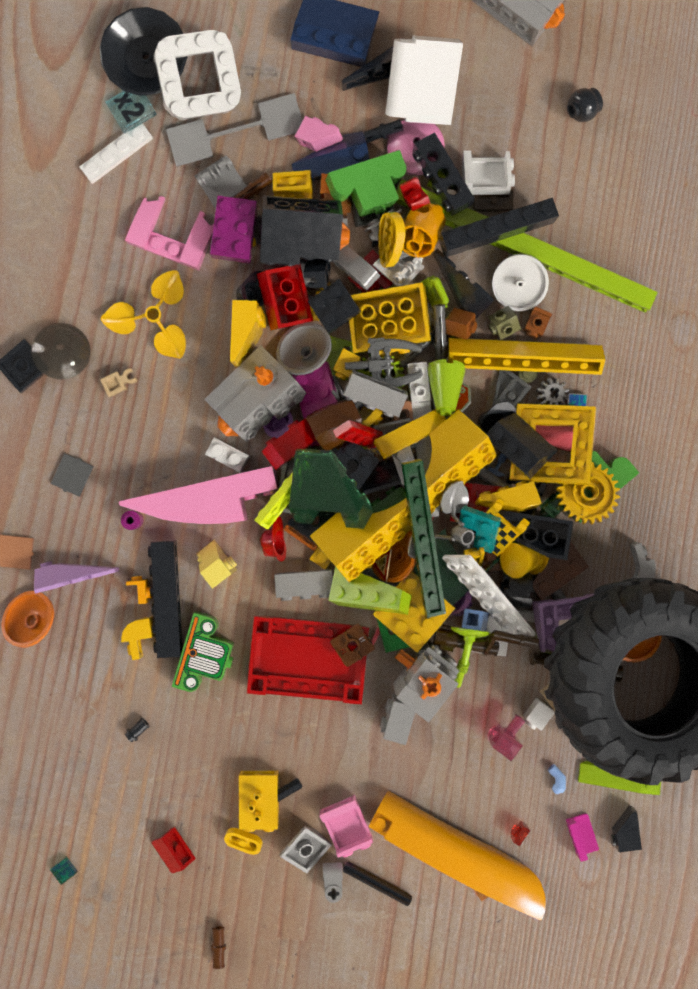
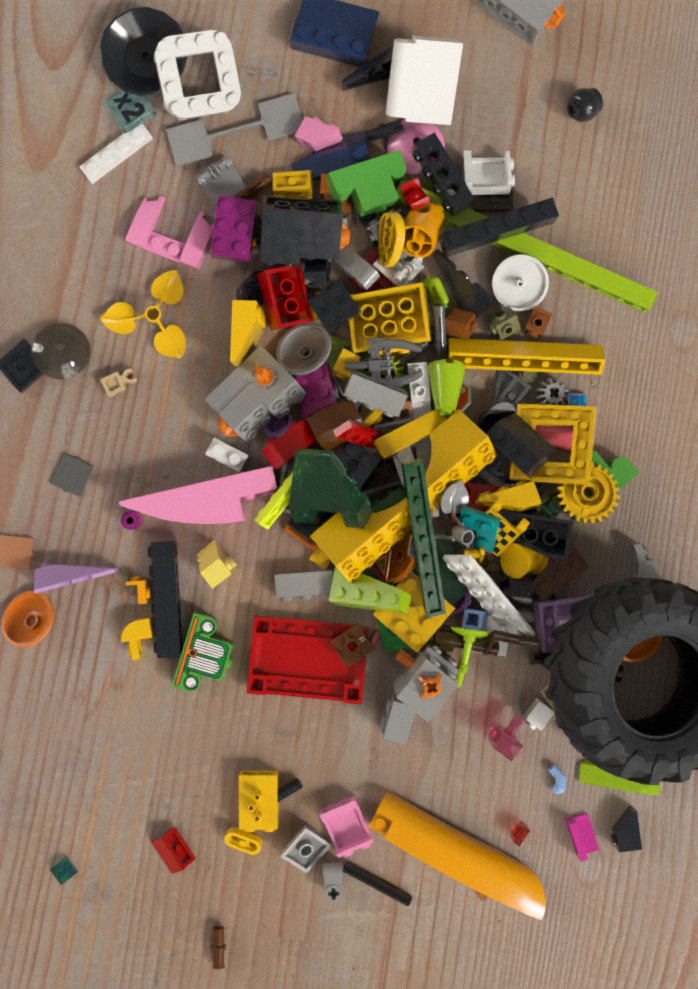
black pin [125,718,150,742] -> none
red piece [260,516,286,562] -> none

